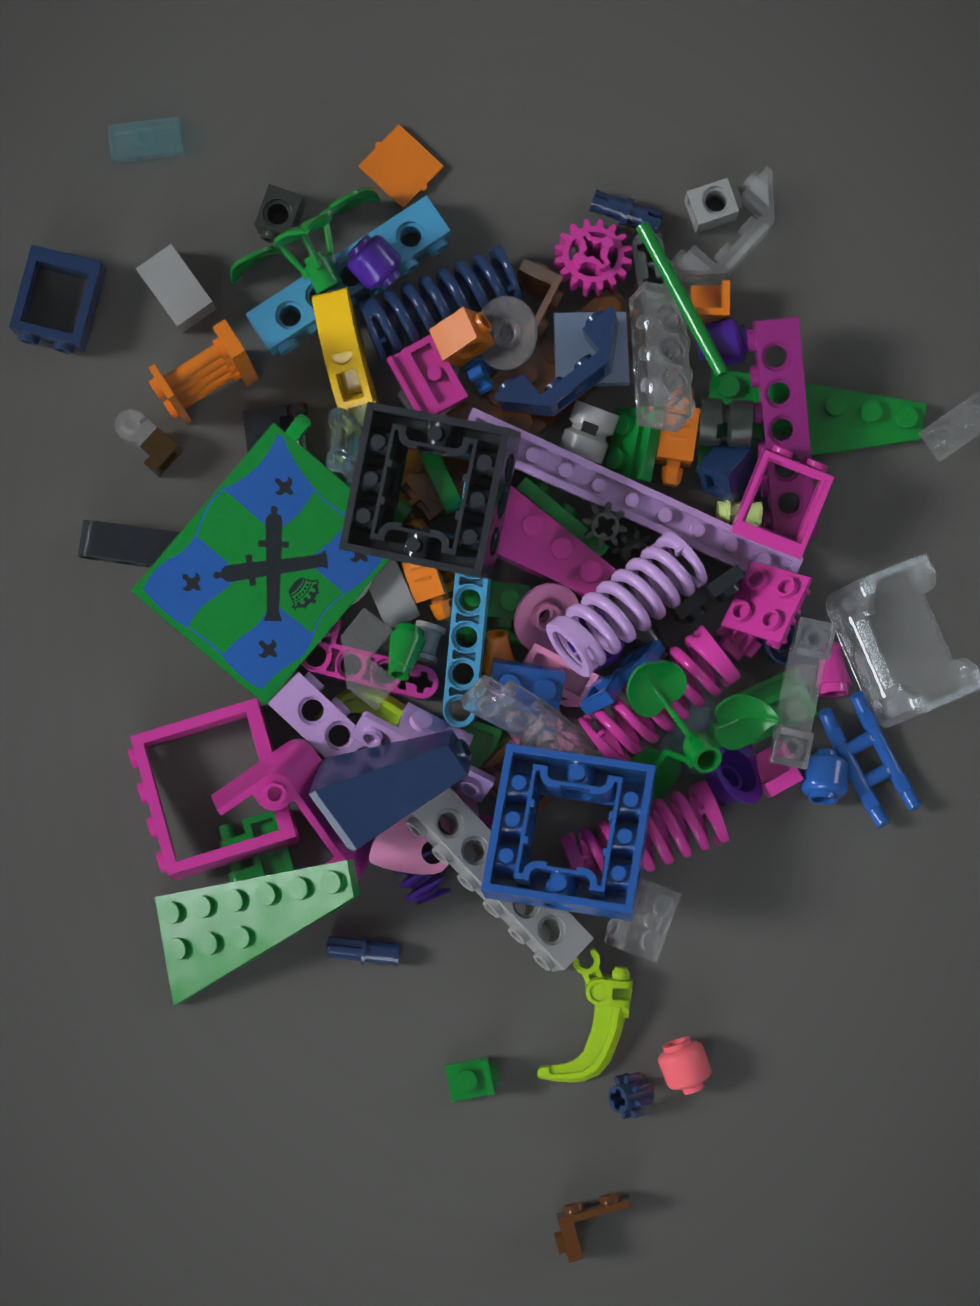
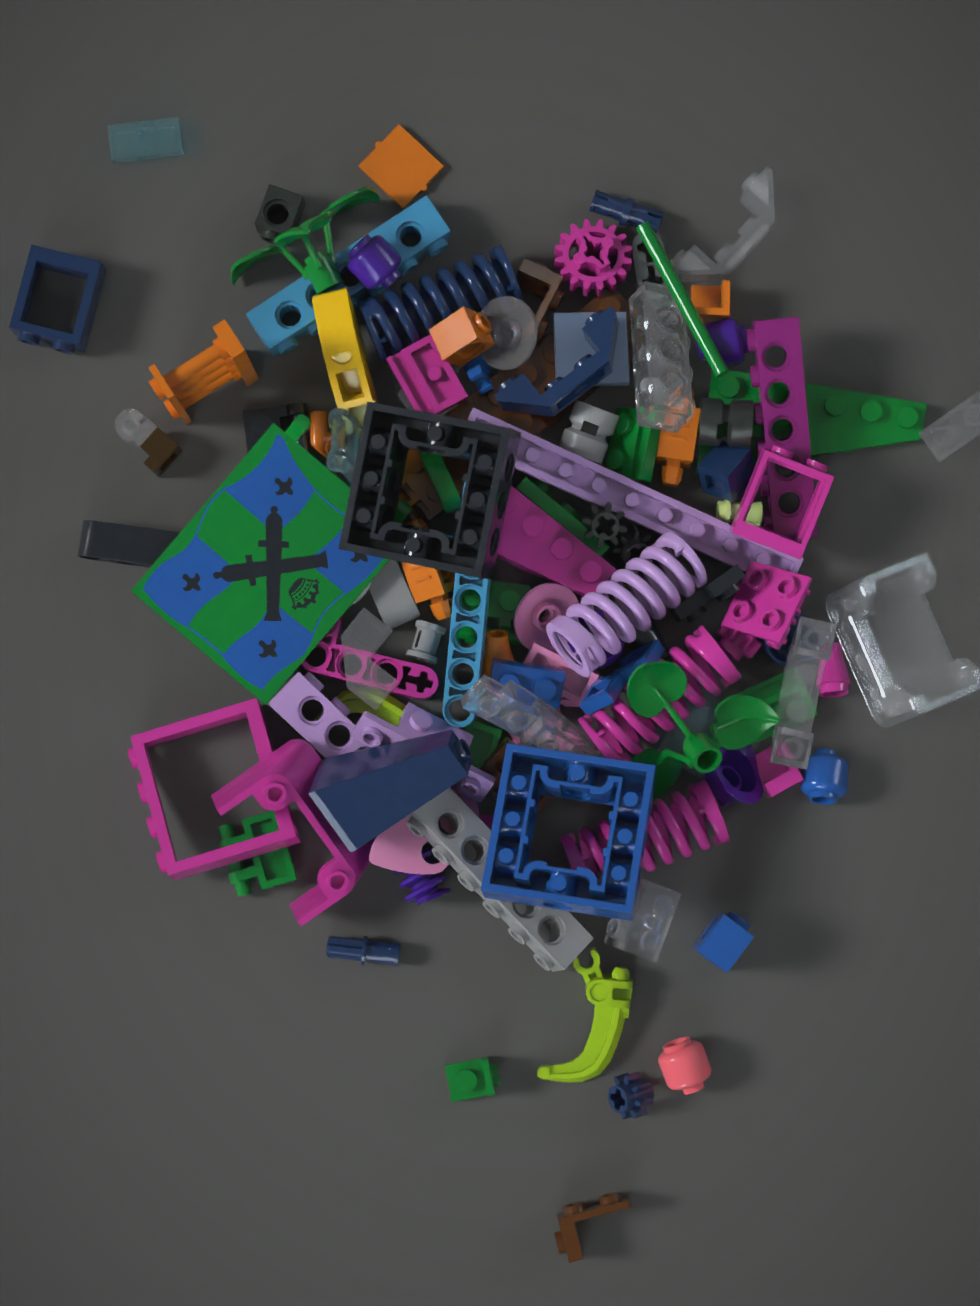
light grey panel [136,244,217,333] -> none
wing [155,859,360,1006] -> none
green cone [387,623,426,681] -> none
light grey brick [684,178,742,233] -> none
blue piece [818,691,923,829] -> none
none -> orange arm [310,411,347,460]
none -> blue brick [691,912,754,973]

